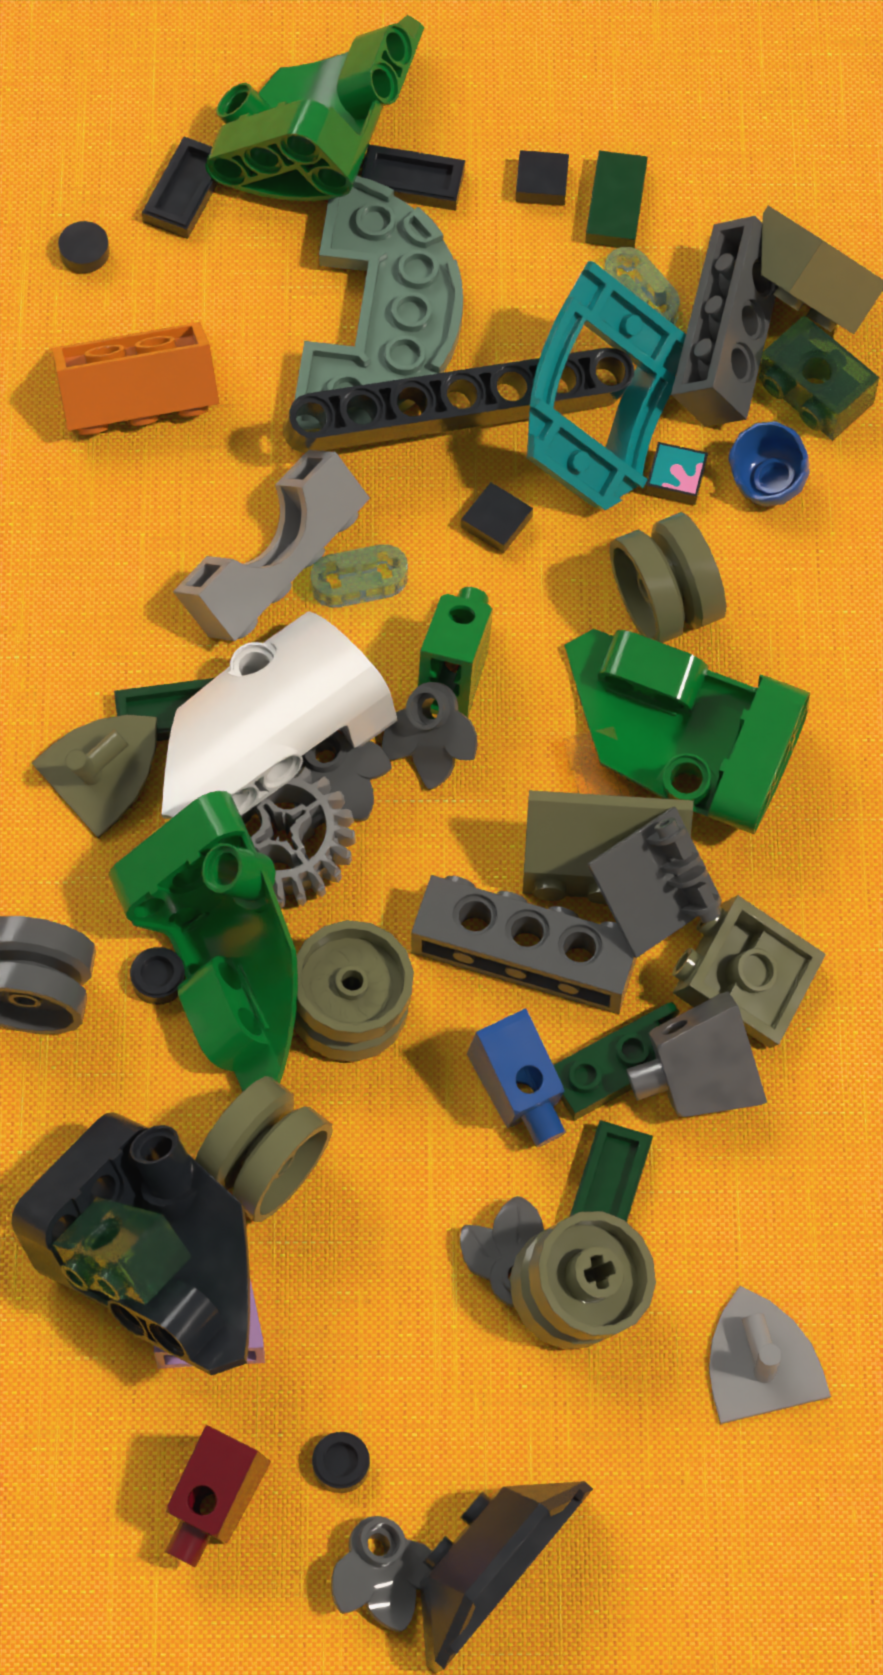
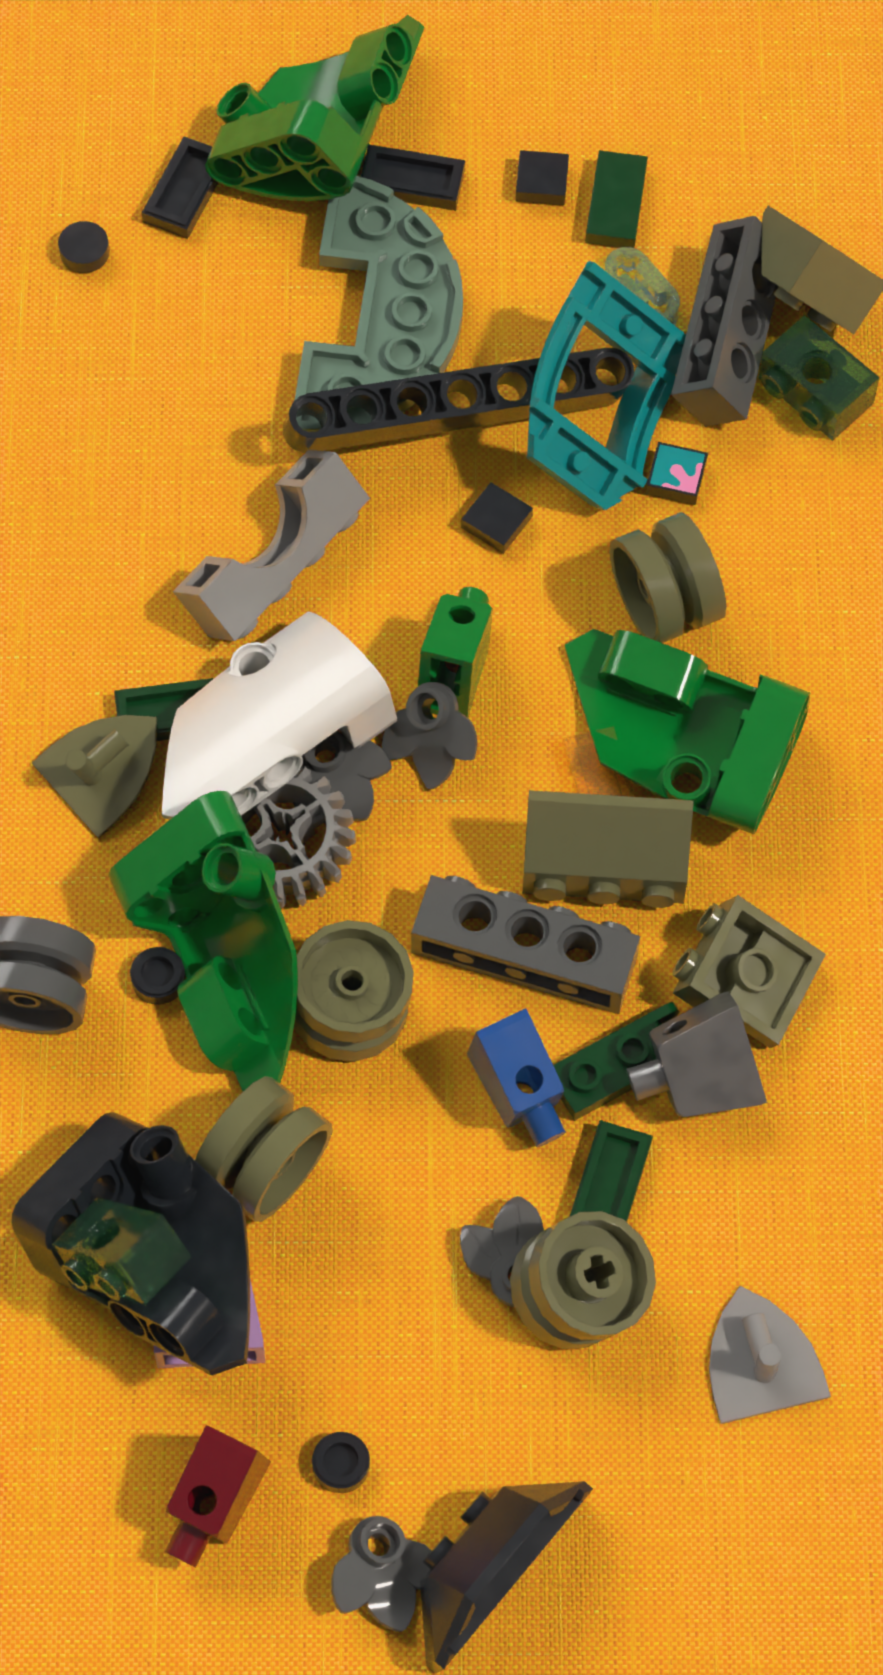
orange slope [51,322,220,435] -> none
clear light blue beam [311,544,408,607] -> none
dark grey hinge [587,807,722,958] -> none
blue hair [729,421,810,507] -> none

